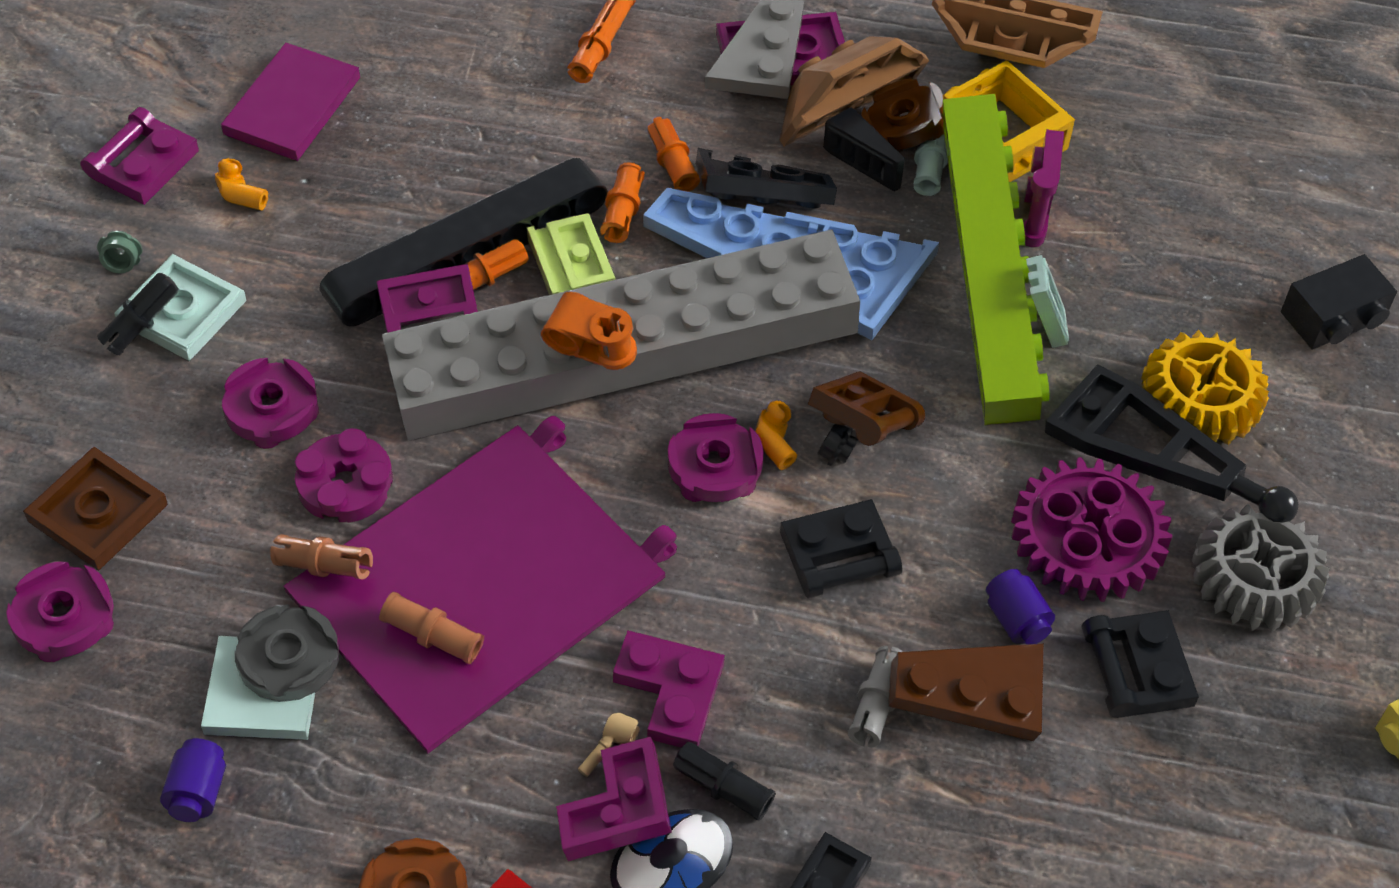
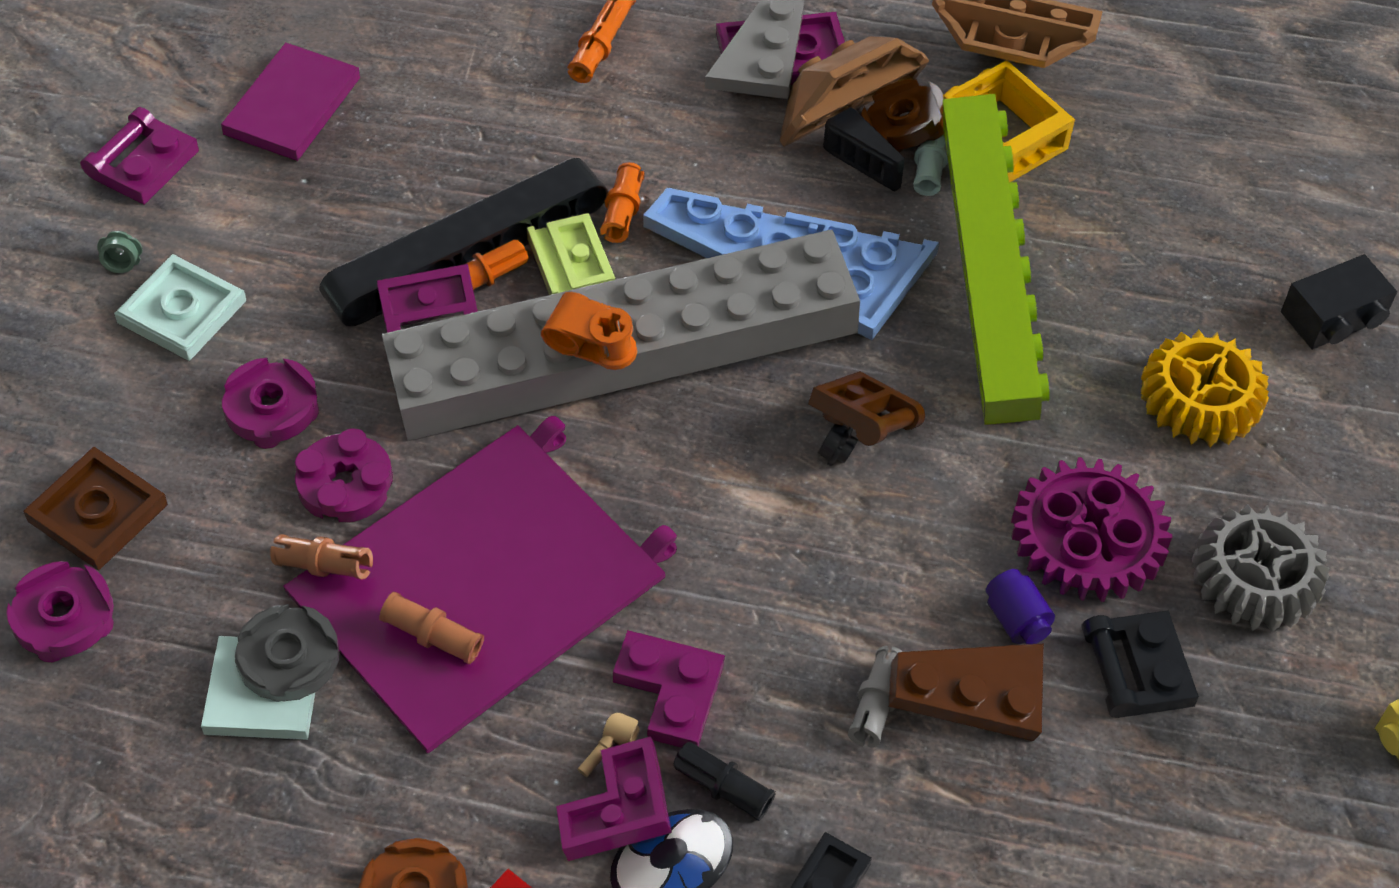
black axle [97,273,179,356] -> none
dark purple brick [160,738,226,822] -> none
light orange arm [215,158,268,211] -> none
orange axle [648,116,700,192] -> none
magenta plate [668,413,763,502] -> none
black wing [695,148,837,209] -> none
light orange arm [755,401,797,470] -> none
black plate [780,499,902,598] -> none
magenta plate [1024,129,1064,247] -> none
light aqua tile [1026,255,1069,348] -> none
black plate [1045,364,1299,523] -> none

